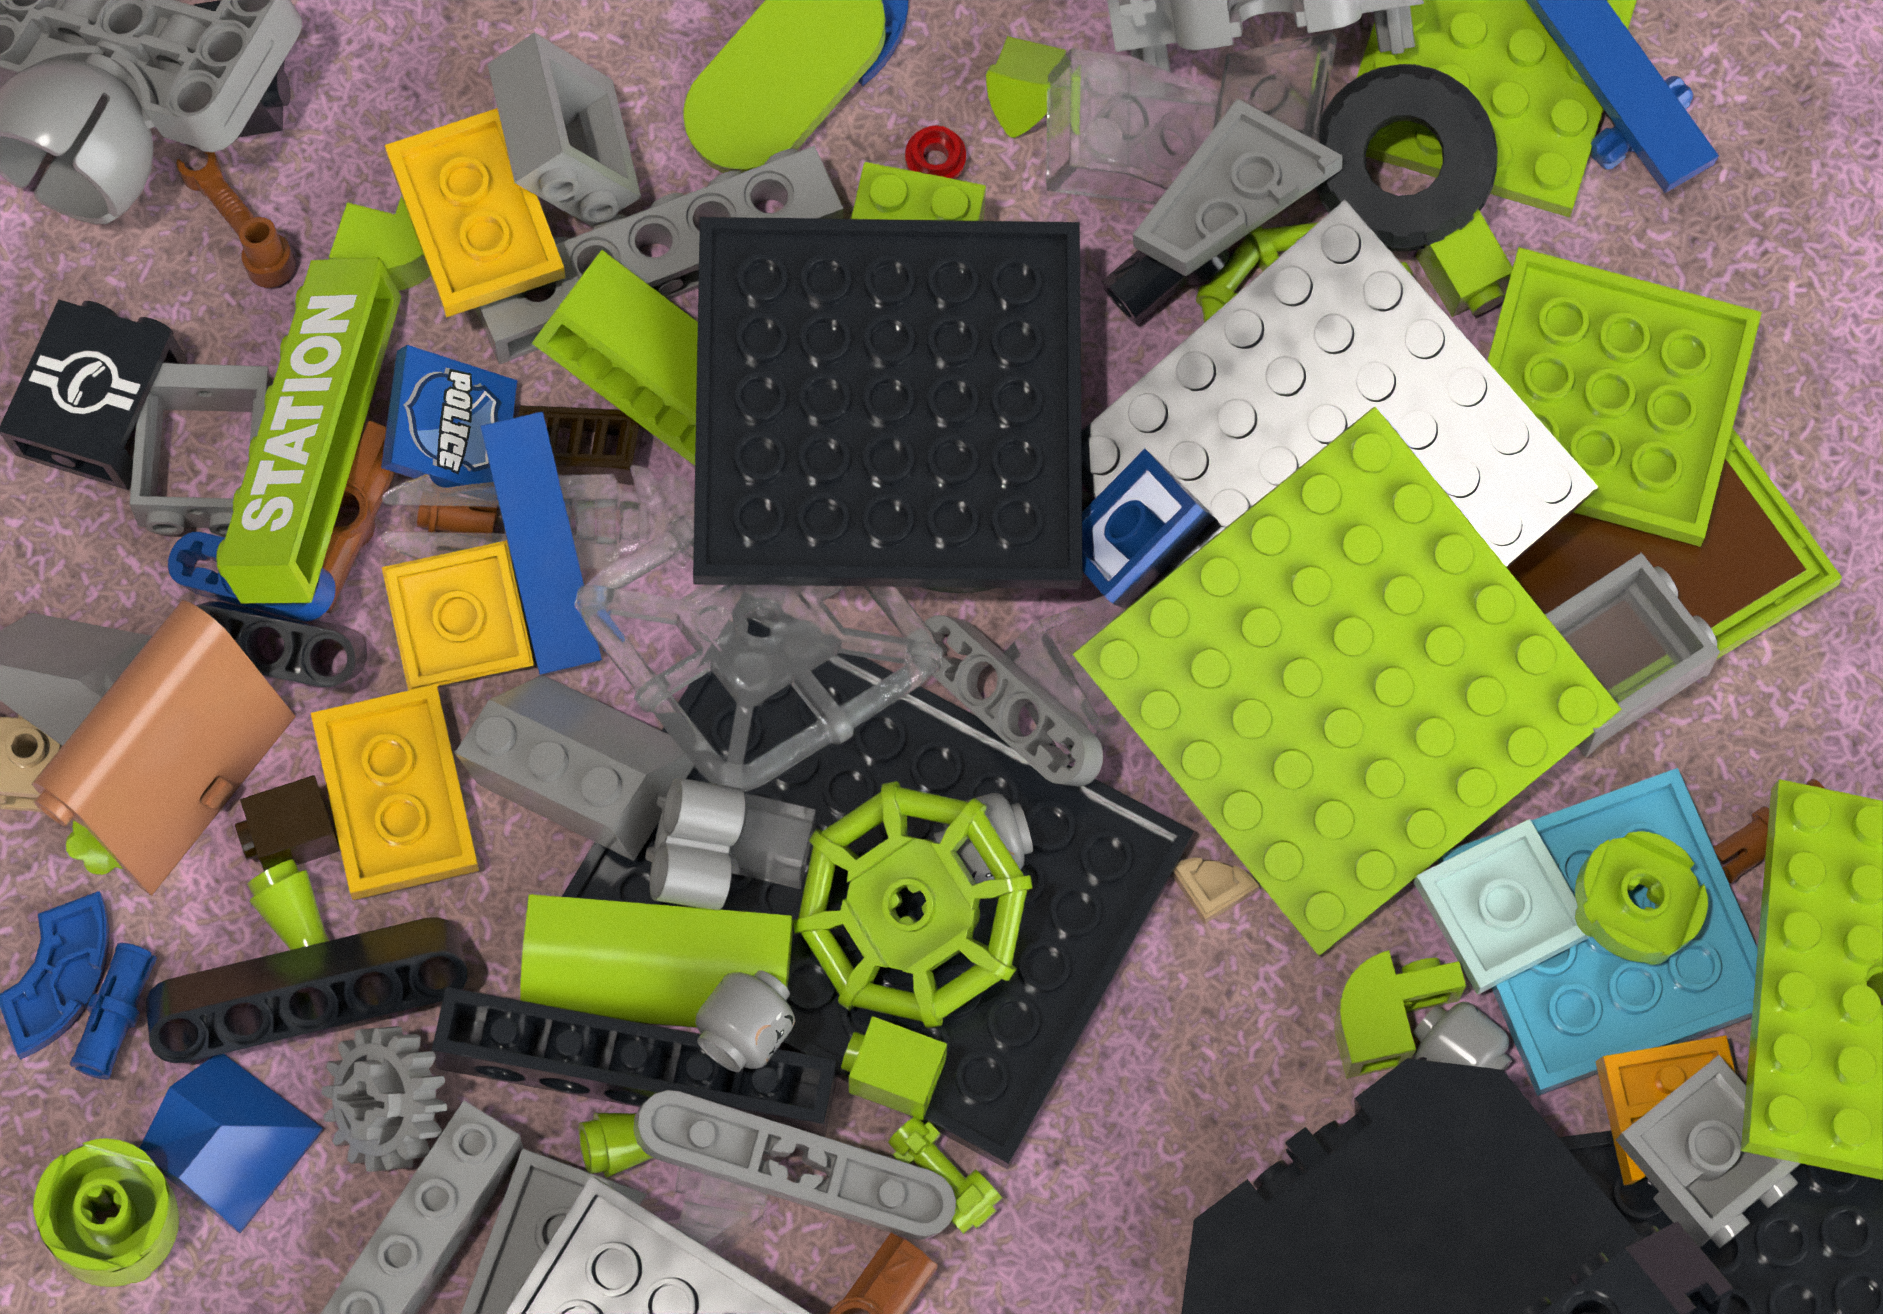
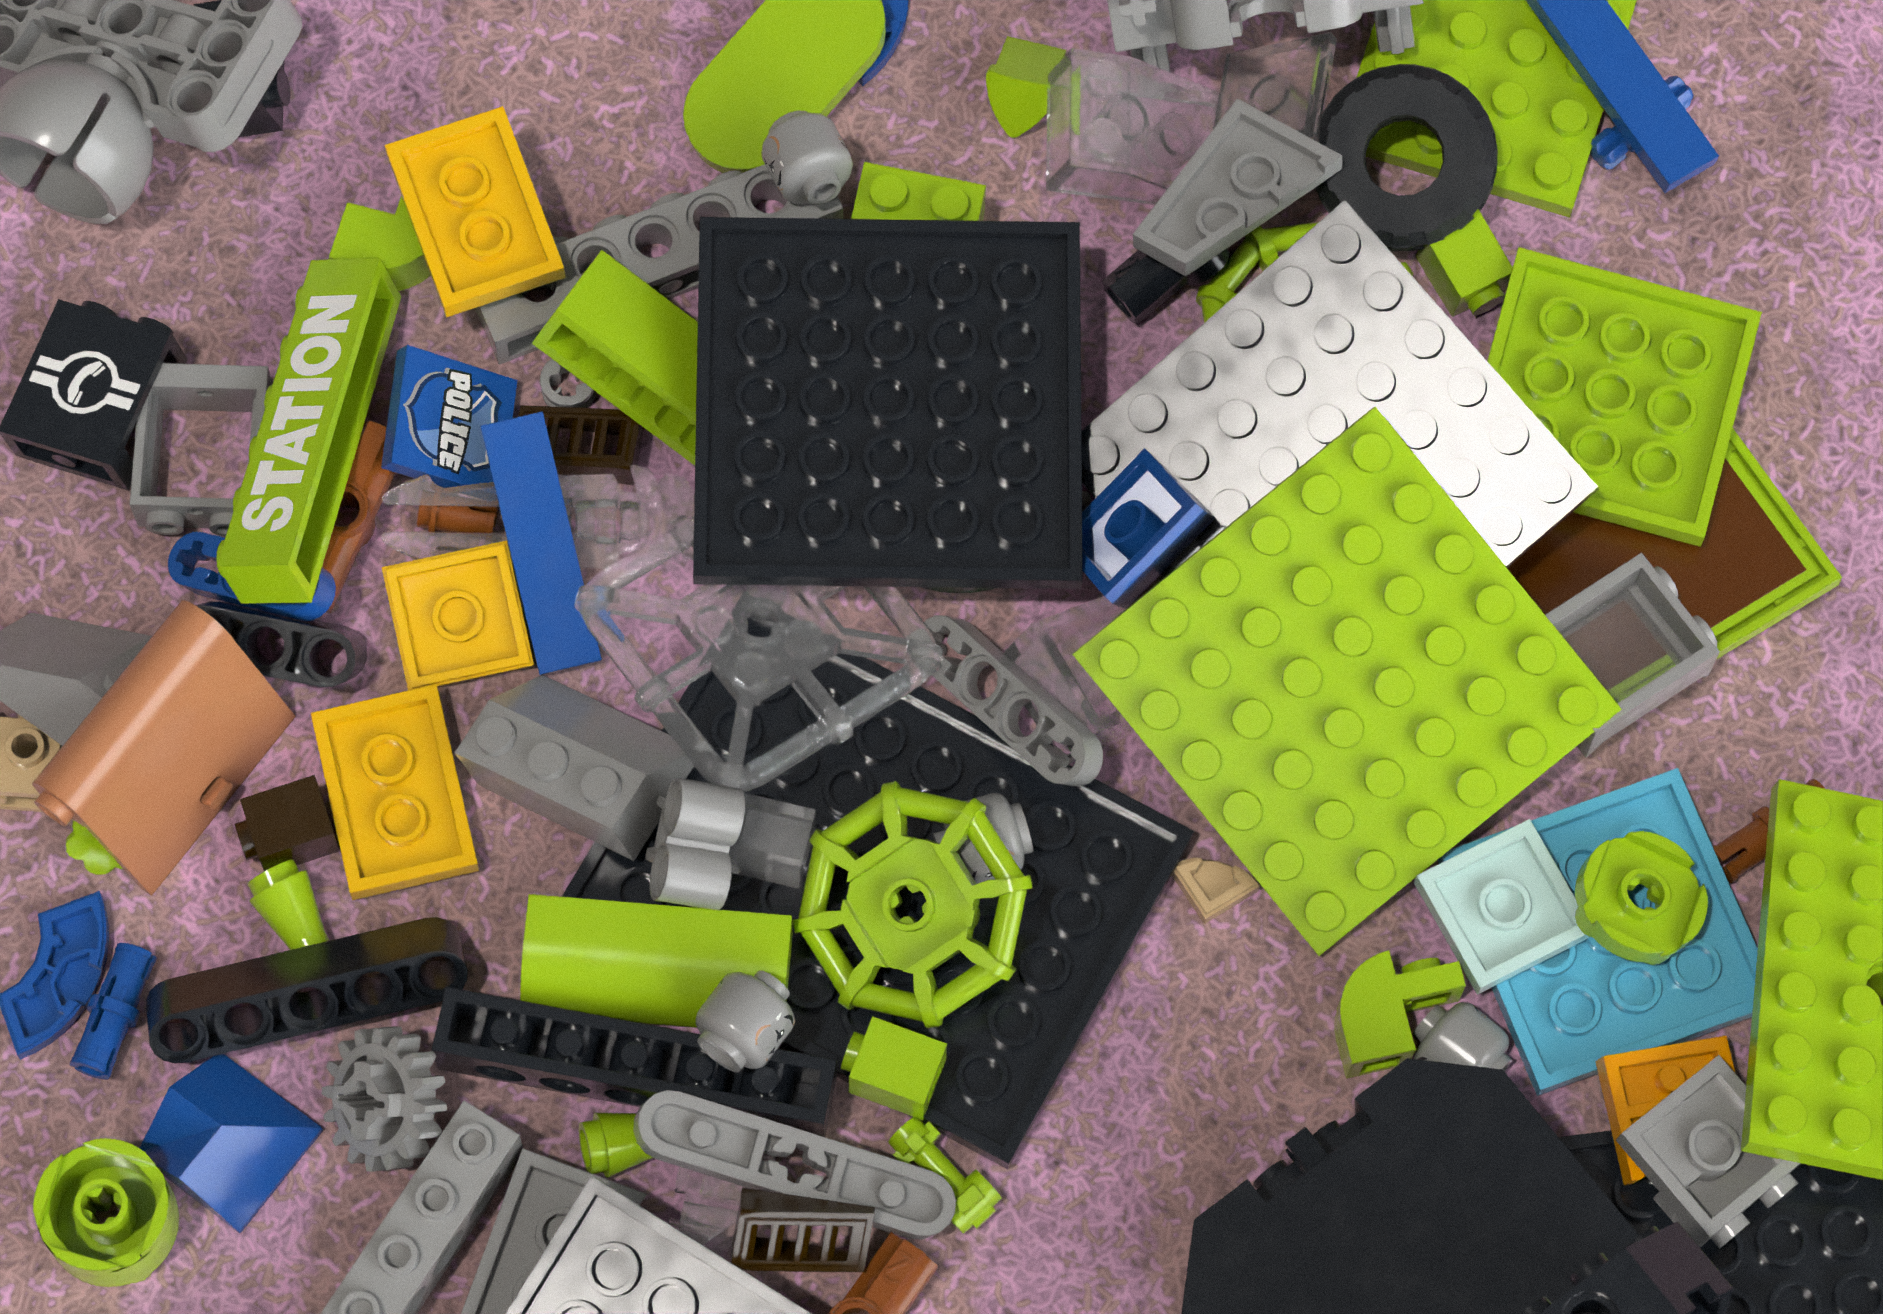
dark orange brick [176,151,296,288] -> none
light grey window [488,32,641,228] -> none
red plate [905,125,966,179] -> none
none -> light grey bush [540,359,597,408]
none -> dark brown slope [731,1188,875,1272]
none -> light grey head [761,111,853,205]

